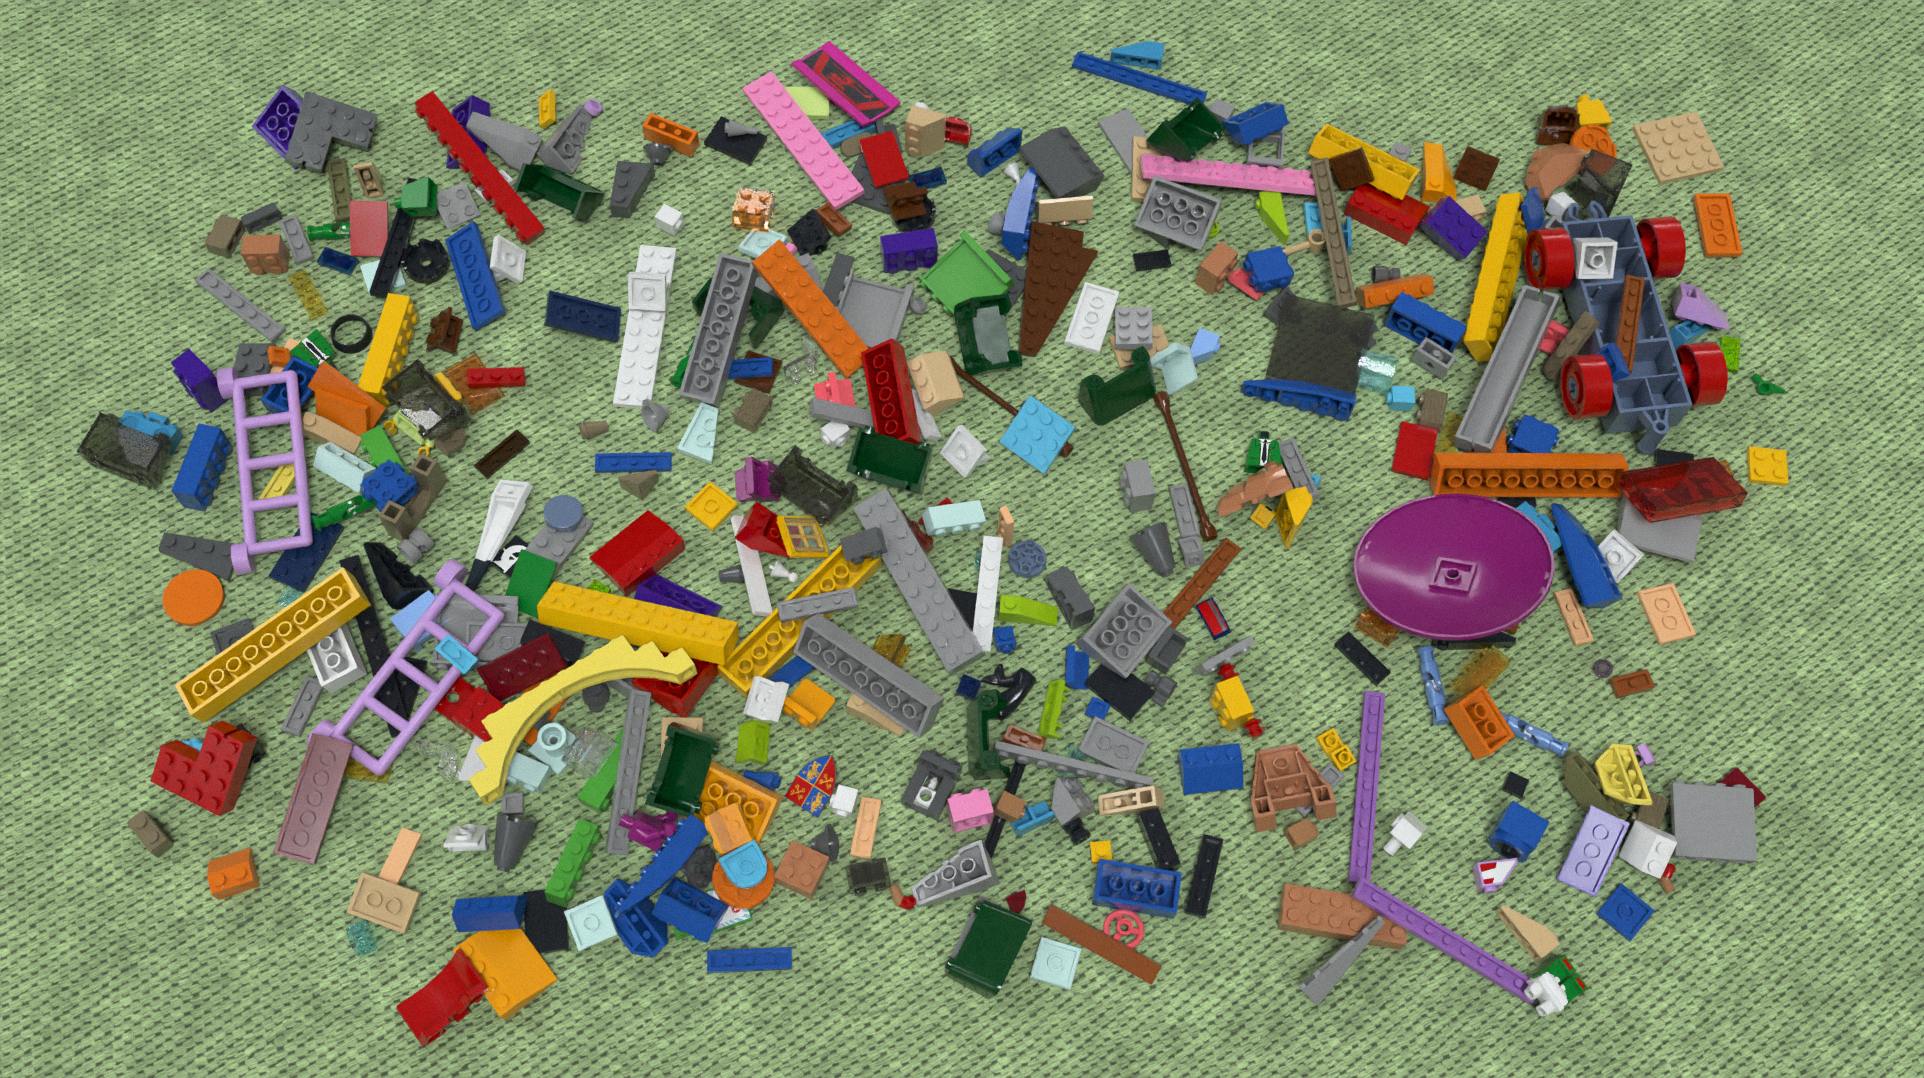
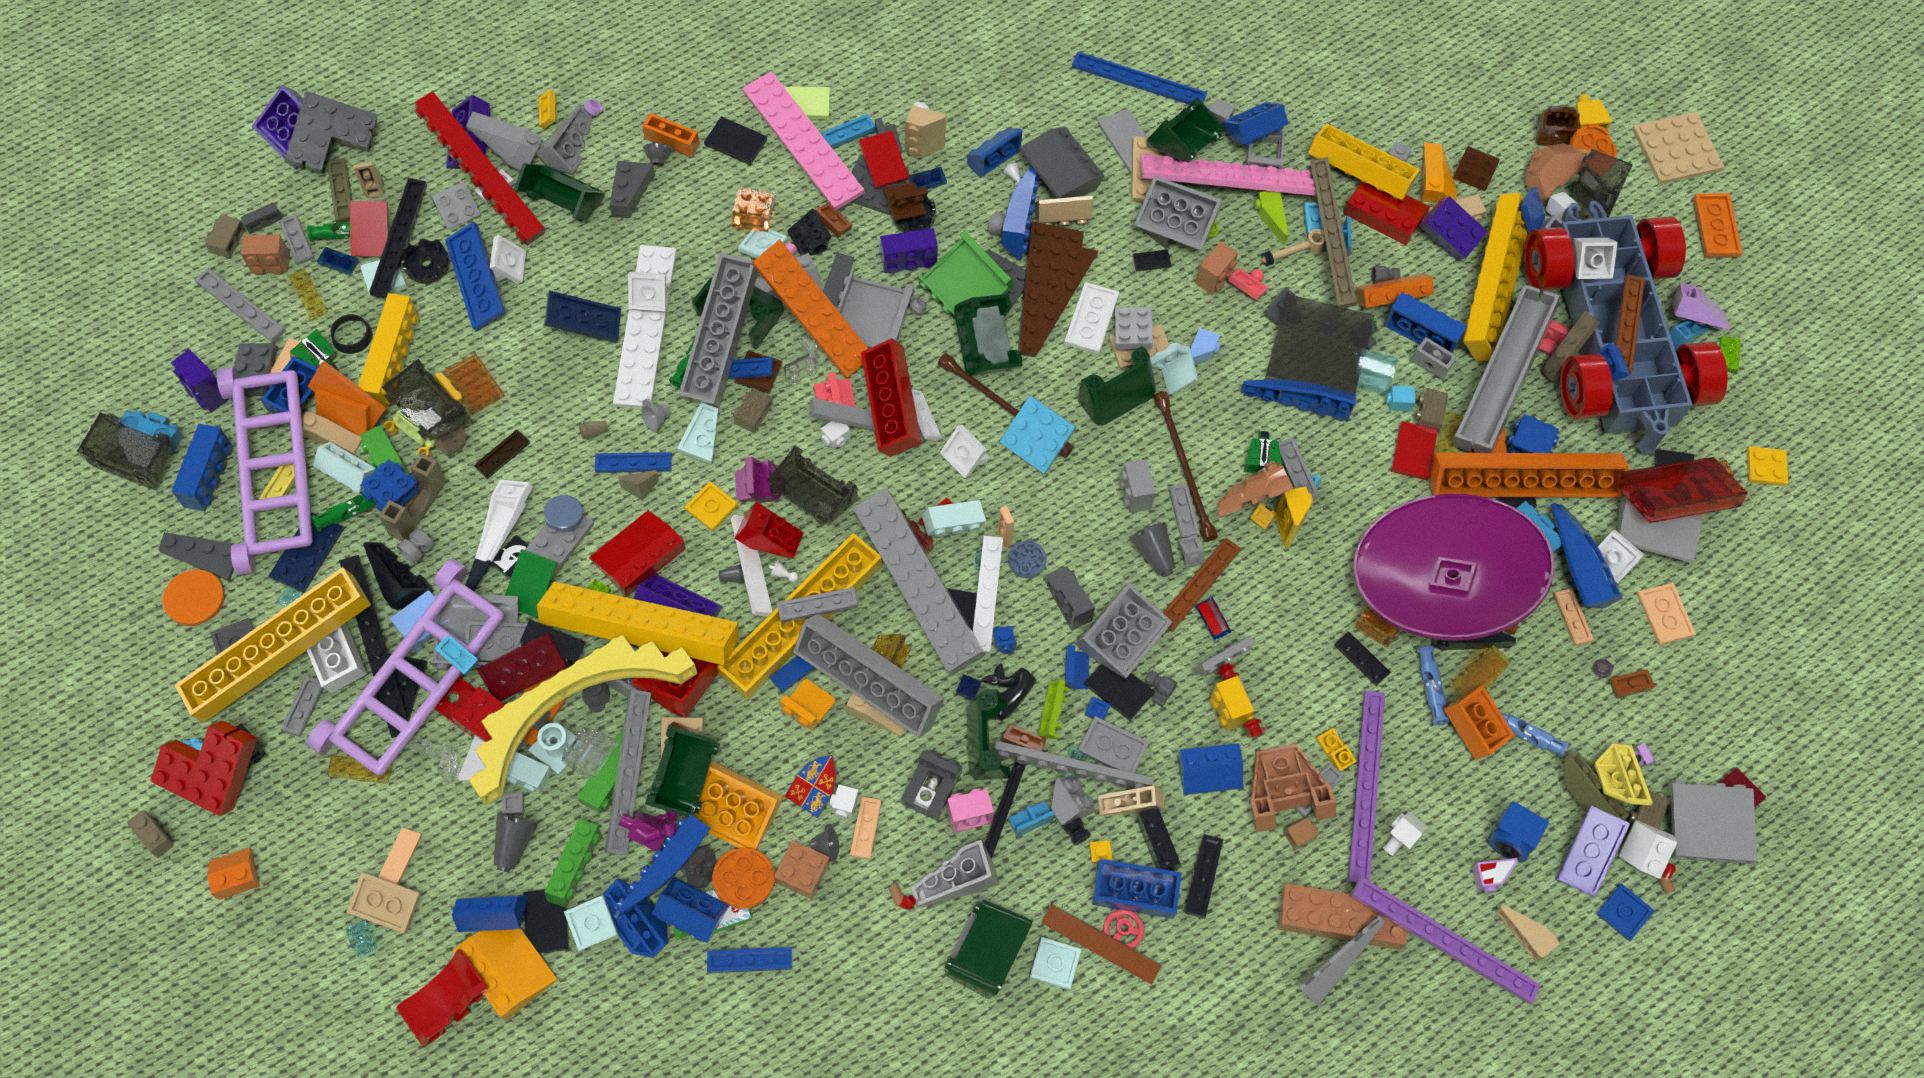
orange plate [267,346,290,367] -> none
plate [273,733,354,864] -> none
green torso [394,177,437,217] -> none
reddish brown bracket [426,307,463,354] -> none
white piece [444,824,489,852] -> none
red plate [466,367,526,388] -> none
white brick [654,204,684,236] -> none
light orange bracket [704,801,754,855] -> none
medium azure tile [718,839,767,889] -> none
light grey cone [725,119,757,137] -> none
lime panel [736,720,770,765] -> none
white bracket [743,676,789,723] -> none
blue cone [743,770,781,791] -> none
piece [777,516,829,558] -> none
hinge [791,41,901,127] -> none
dark tan tile [840,132,872,157] -> none
dark grey brick [840,527,887,565] -> none
clear smoke brick [845,857,891,896] -> none
dark green windscreen [846,425,933,495] -> none
tan slope [907,351,965,415] -> none
red piece [945,117,972,146] -> none
medium nougat brick [993,791,1026,823] -> none
lime slope [998,595,1058,626] -> none
dark red tile [1005,890,1026,914] -> none
dark azure slope [1110,41,1165,70] -> none
dark grey panel [1146,626,1188,675] -> none
blue brick [1243,246,1294,293] -> none
reddish brown tile [1328,147,1375,191] -> none
black tile [1502,771,1529,799] -> none
hips [1524,954,1589,1016] -> none
green animal [1751,373,1786,395] -> none

